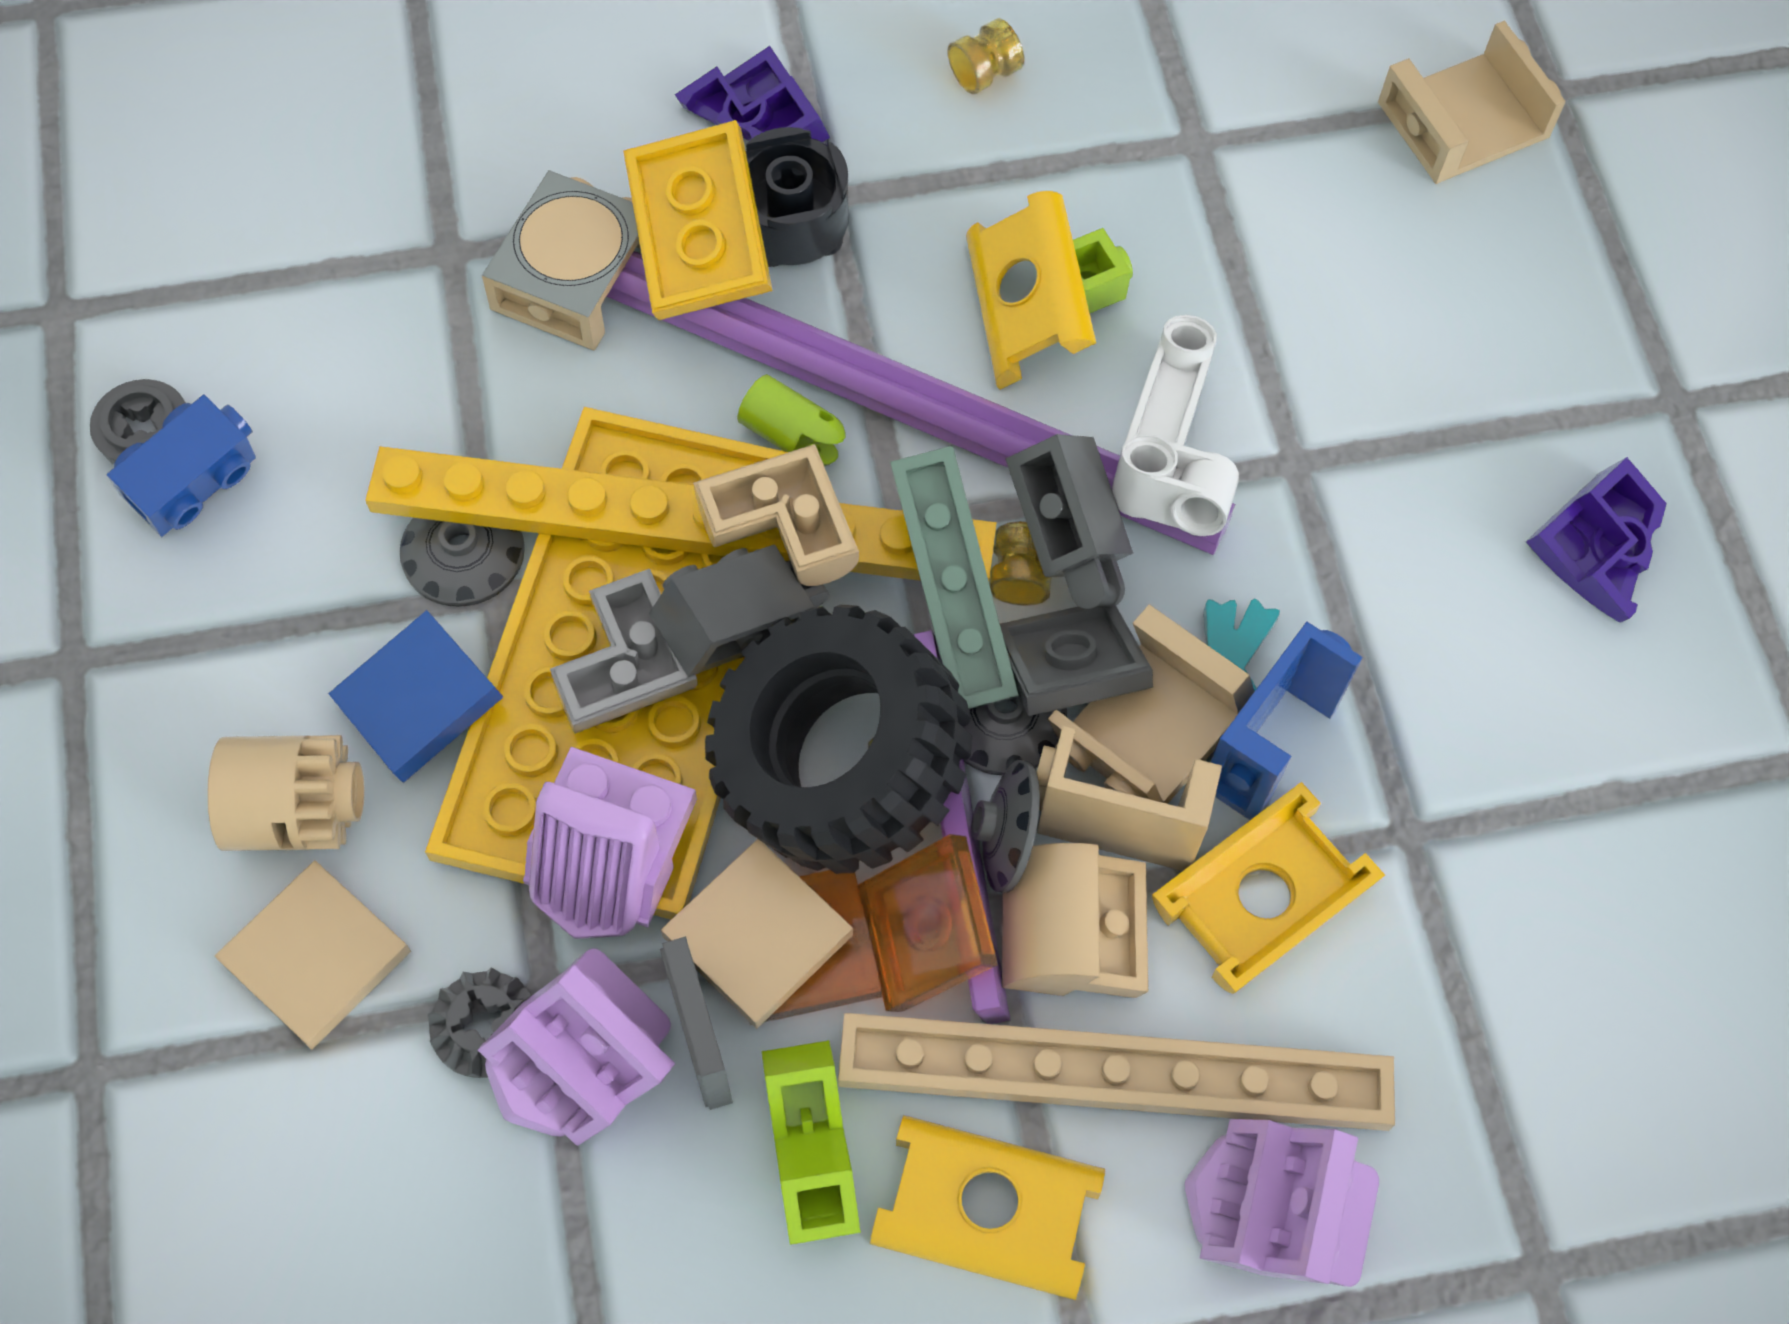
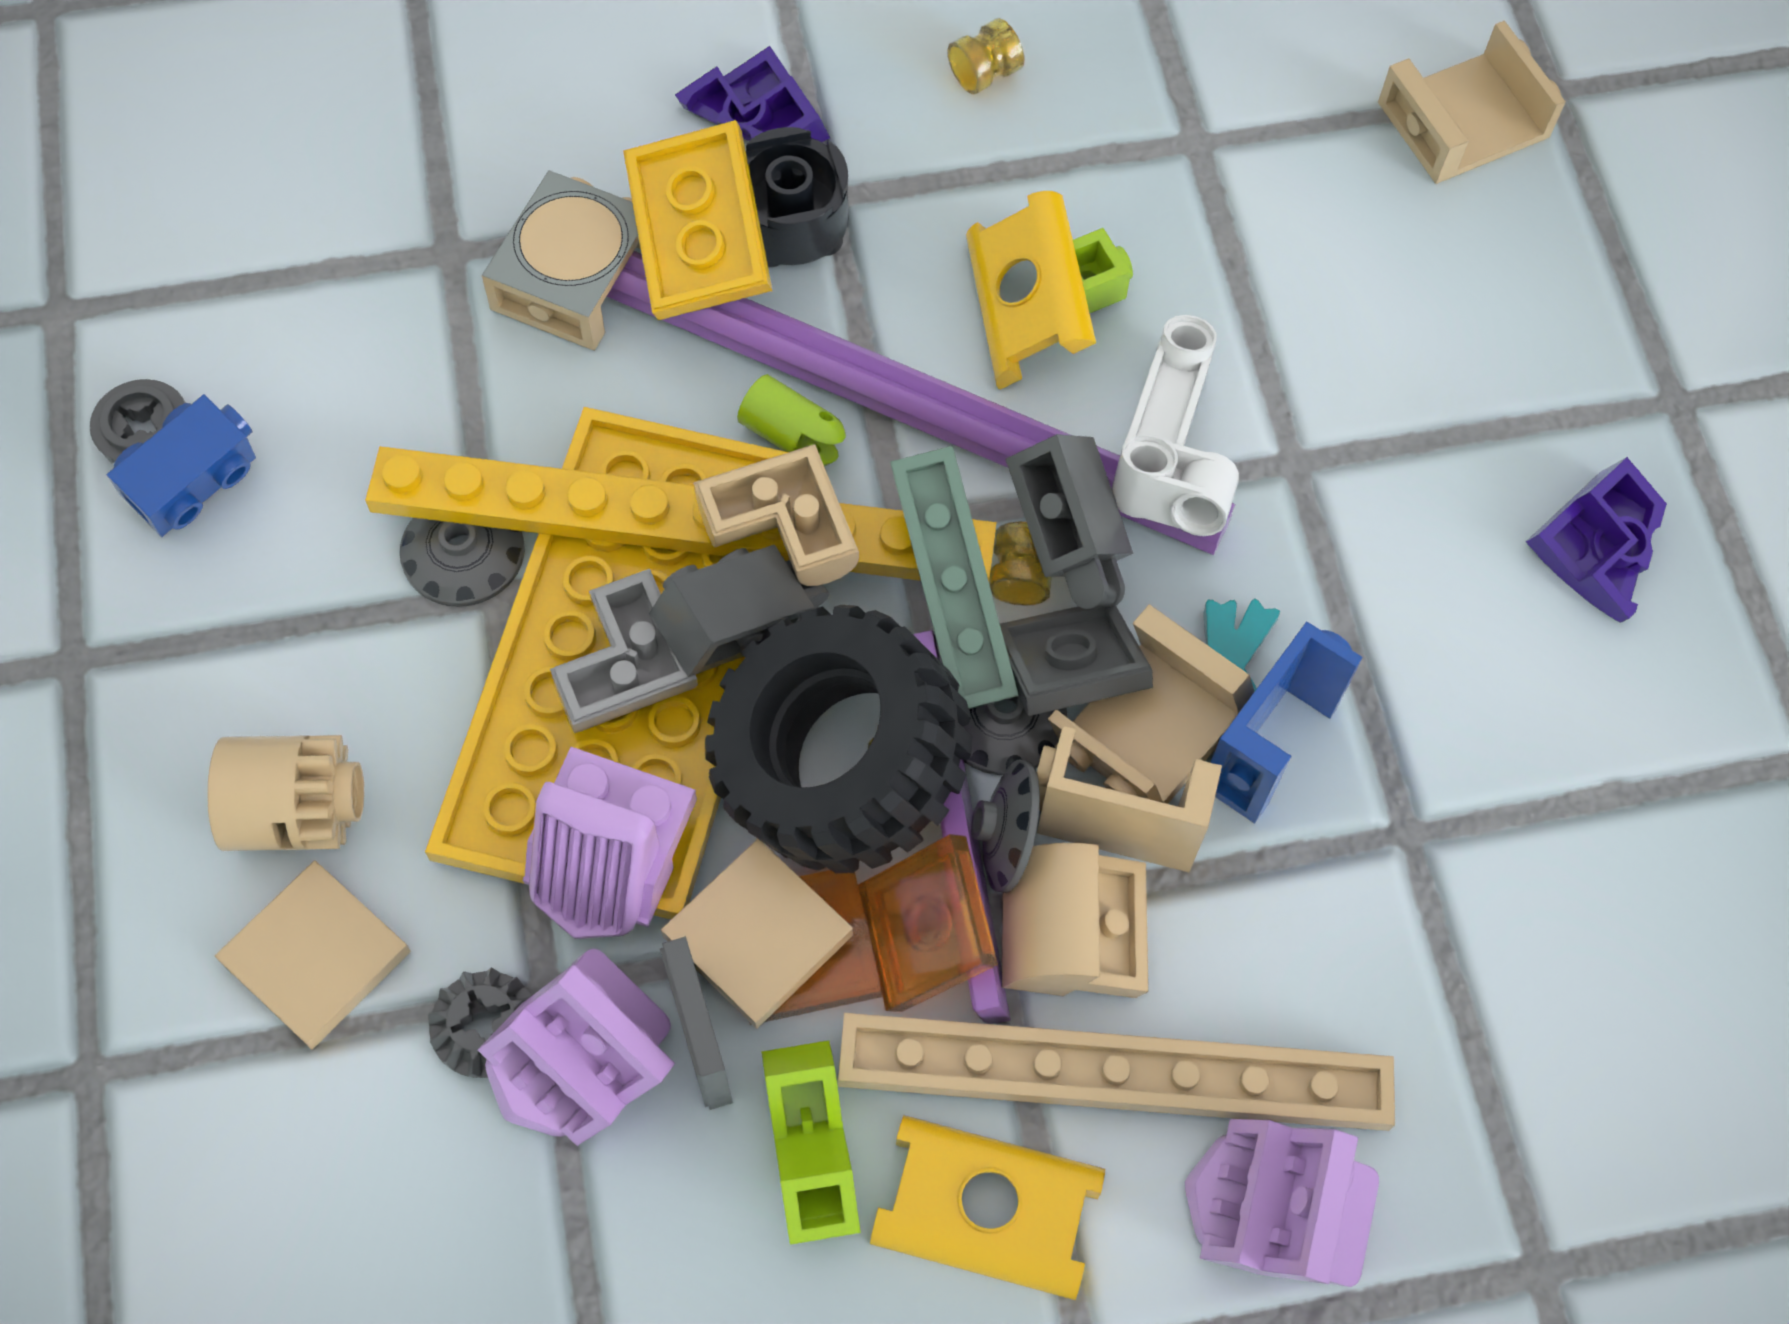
blue tile [328,610,503,783] -> none
yellow piece [1152,781,1385,994] -> none

